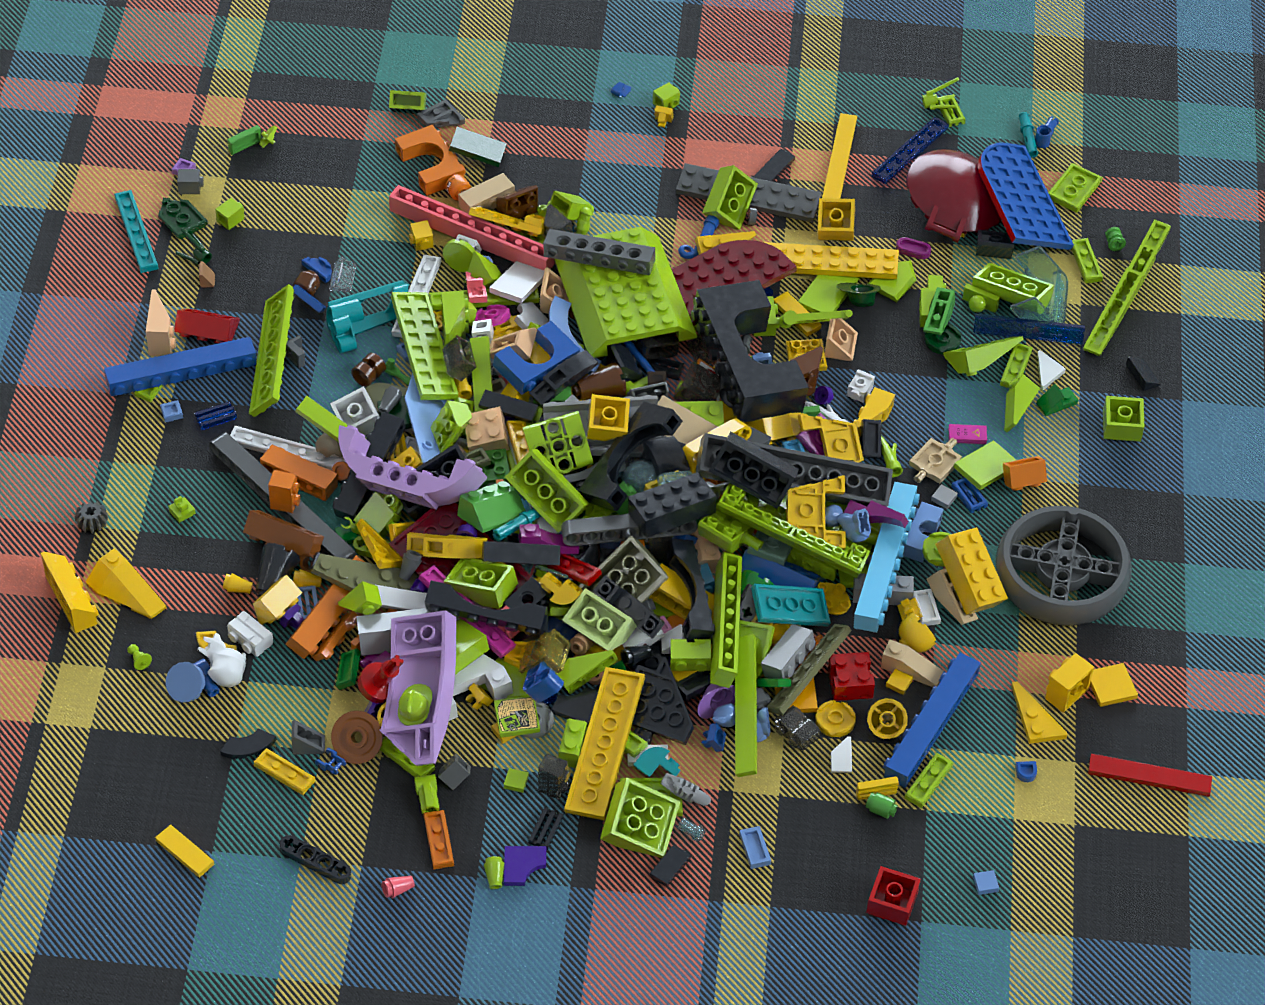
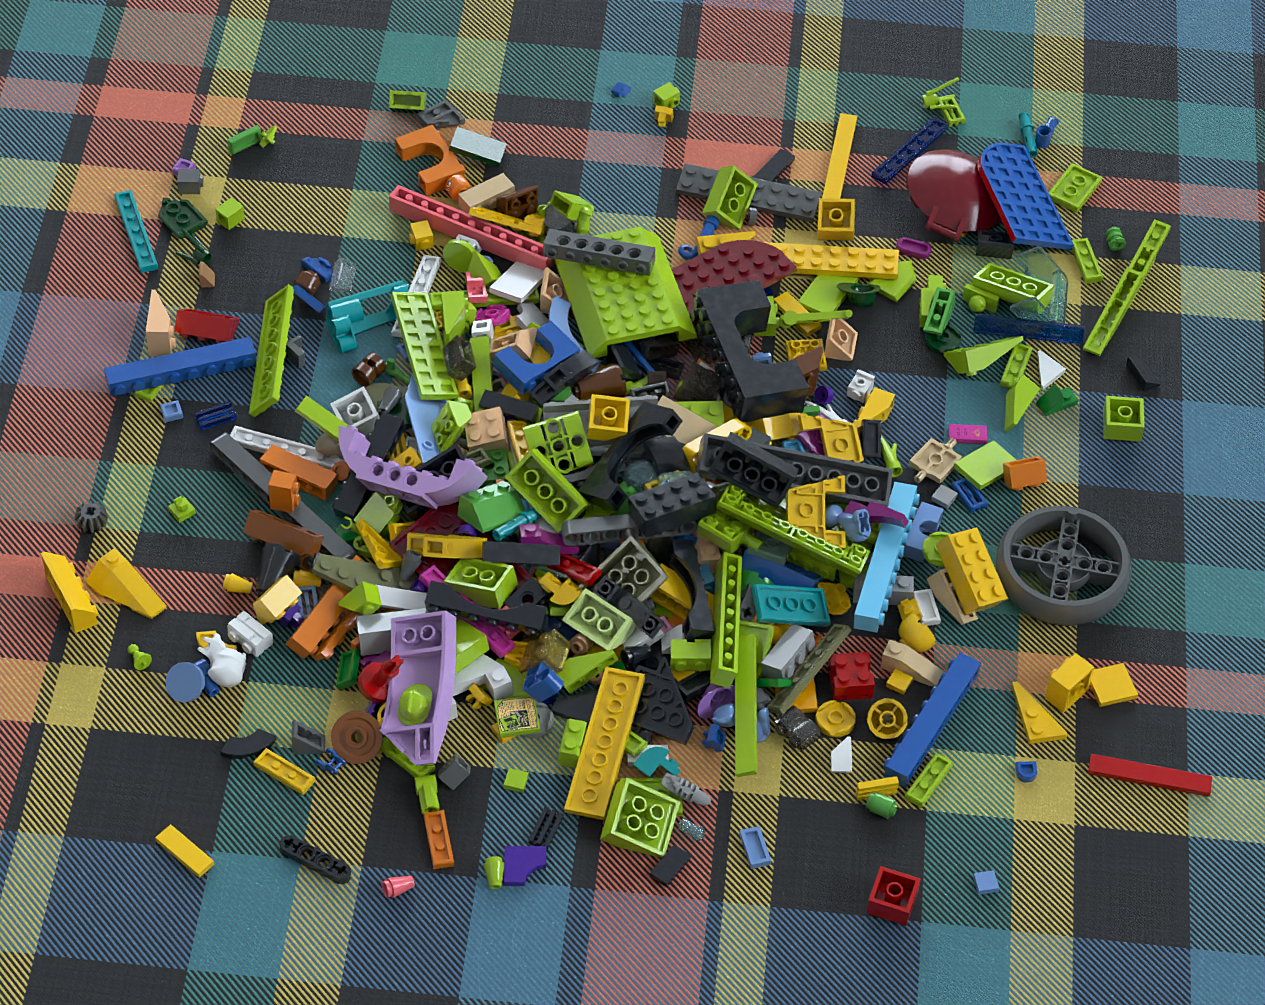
clear smoke brick [538,754,571,799] -> none

